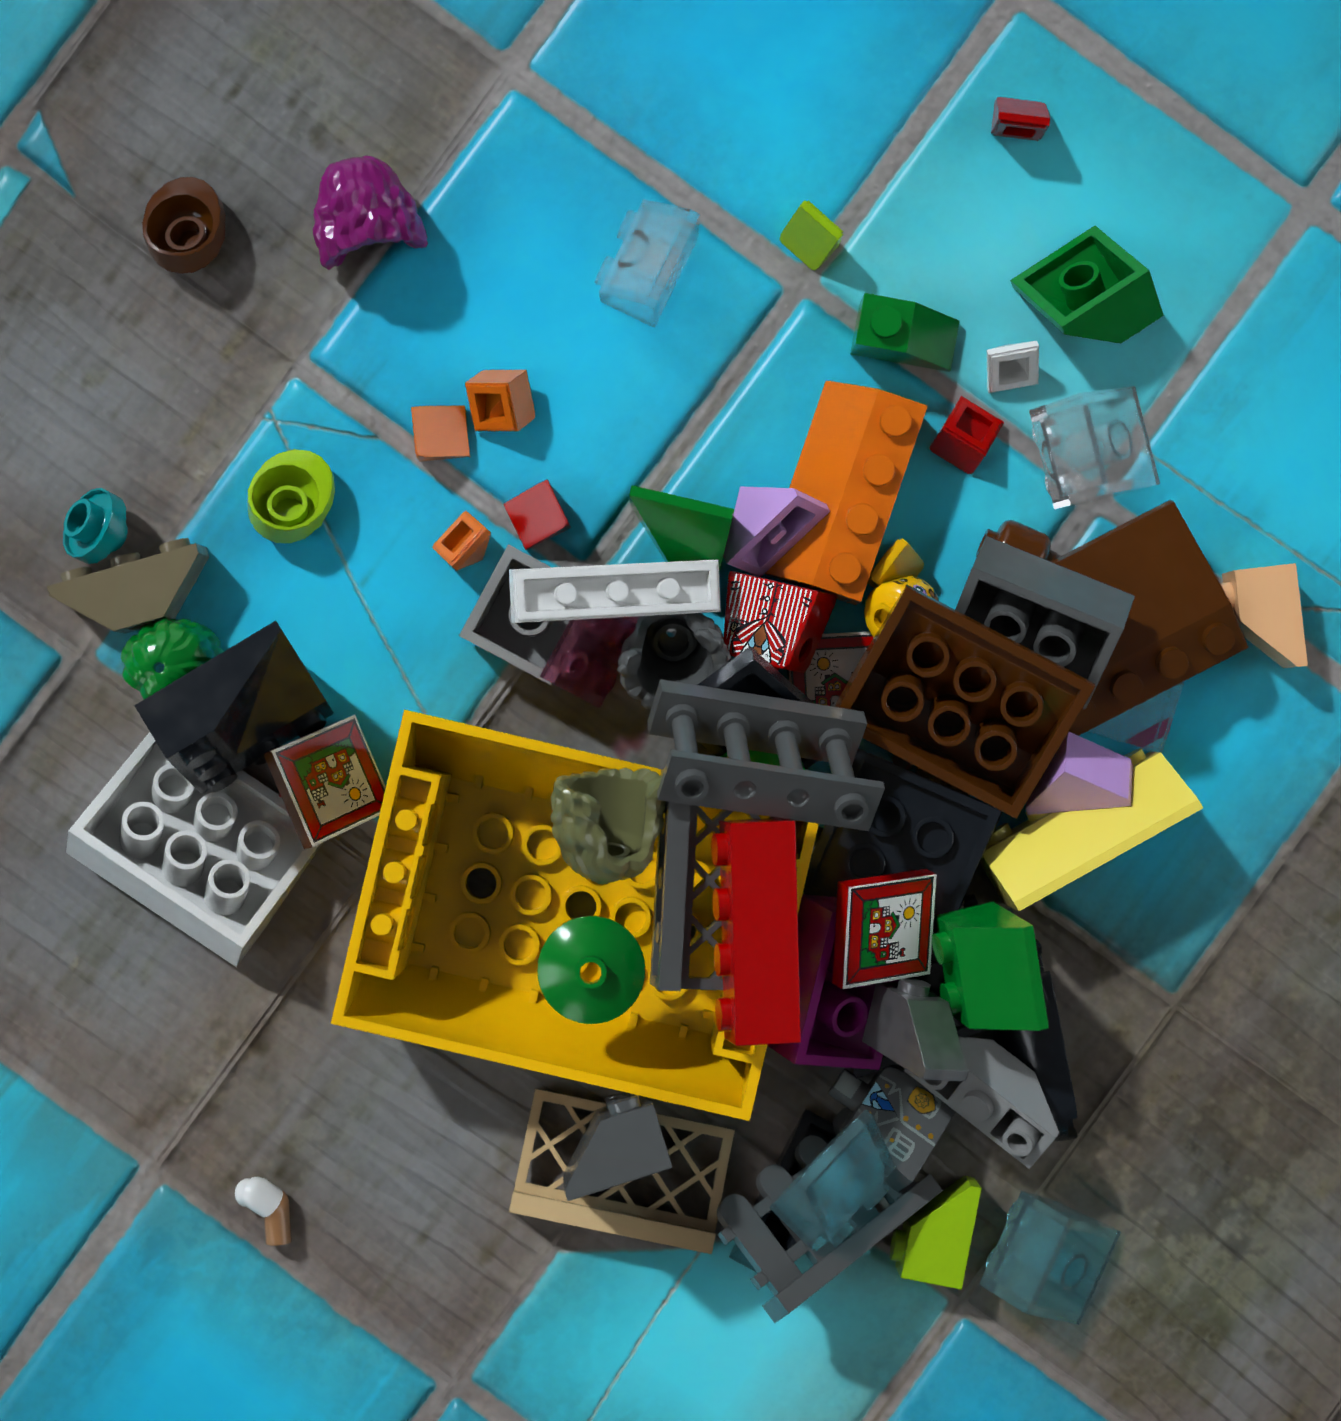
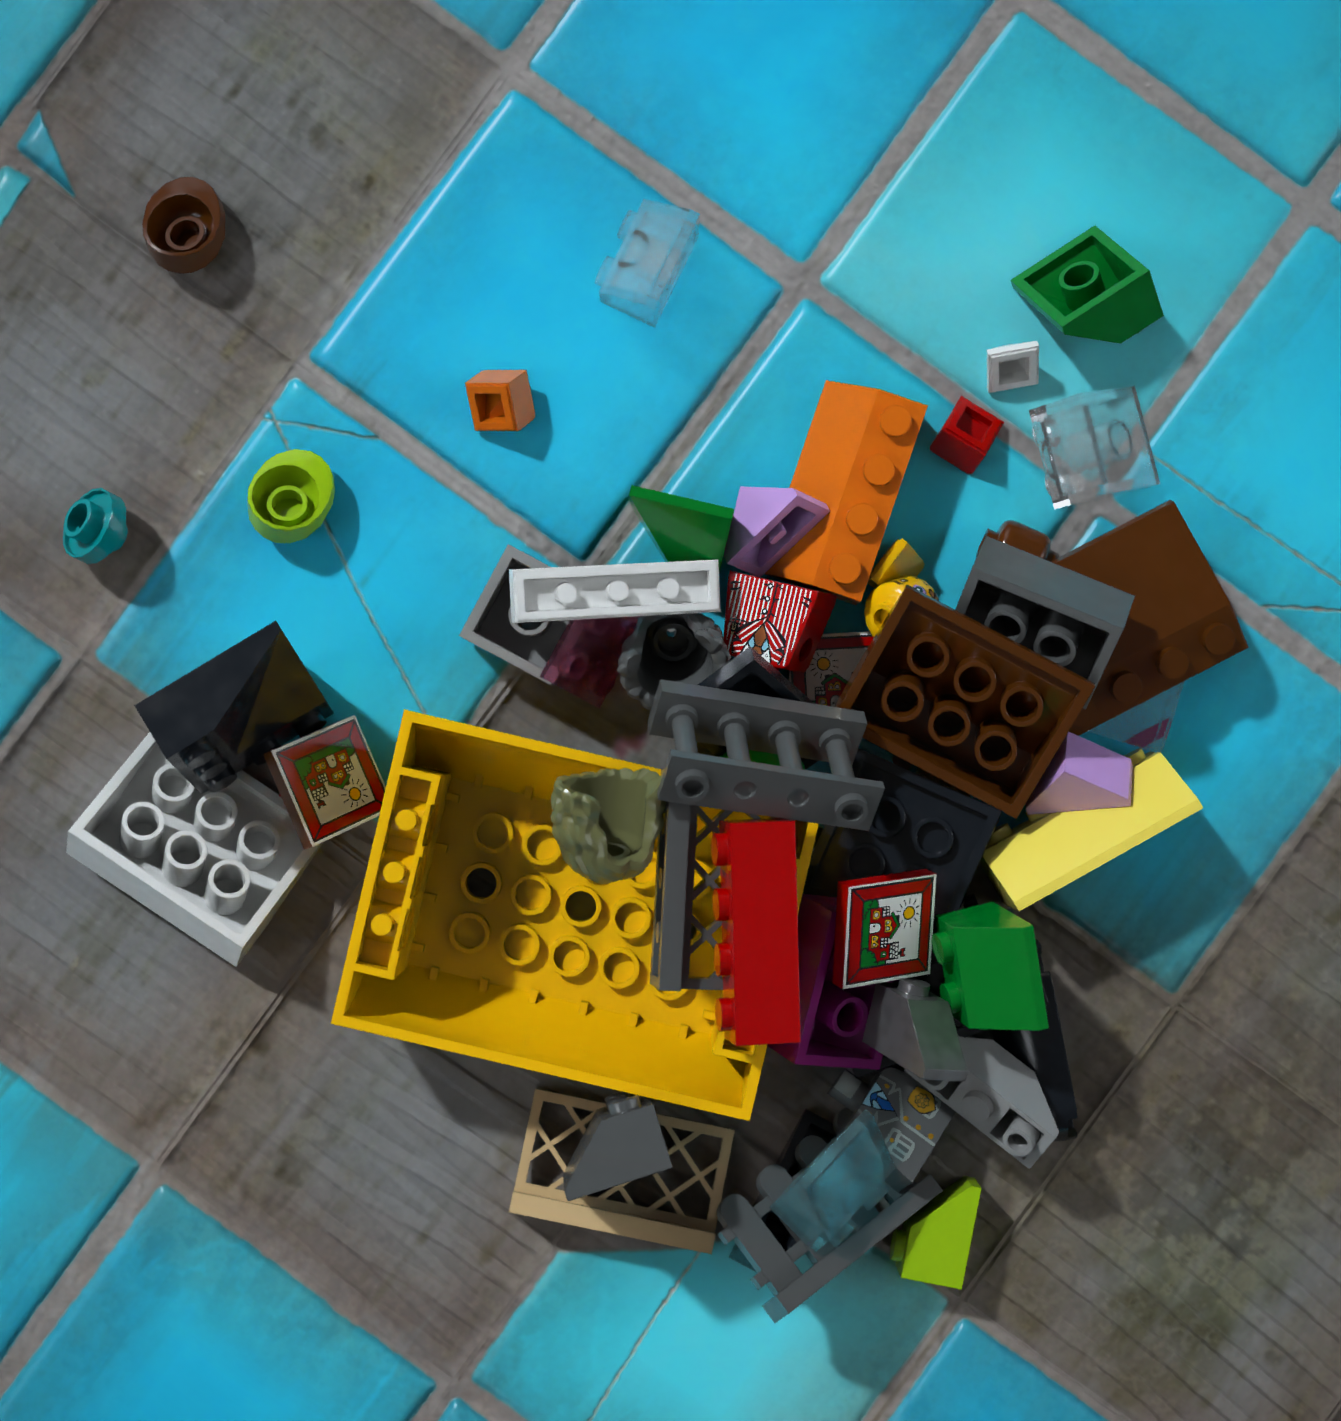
dark tan slope [47,538,209,634] -> none
green hair [121,618,224,699] -> none
arm [235,1177,292,1246] -> none
magenta hair [313,155,428,270] -> none
orange slope [411,405,470,462] -> none
orange slope [432,511,491,571] -> none
red slope [503,479,571,550] -> none
green dish [537,916,645,1024] -> none
lime slope [779,200,843,271] -> none
green slope [850,293,960,372] -> none
clear light blue slope [979,1190,1121,1325] -> none
red slope [991,97,1050,141] -> none
light nougat slope [1220,563,1308,668] -> none

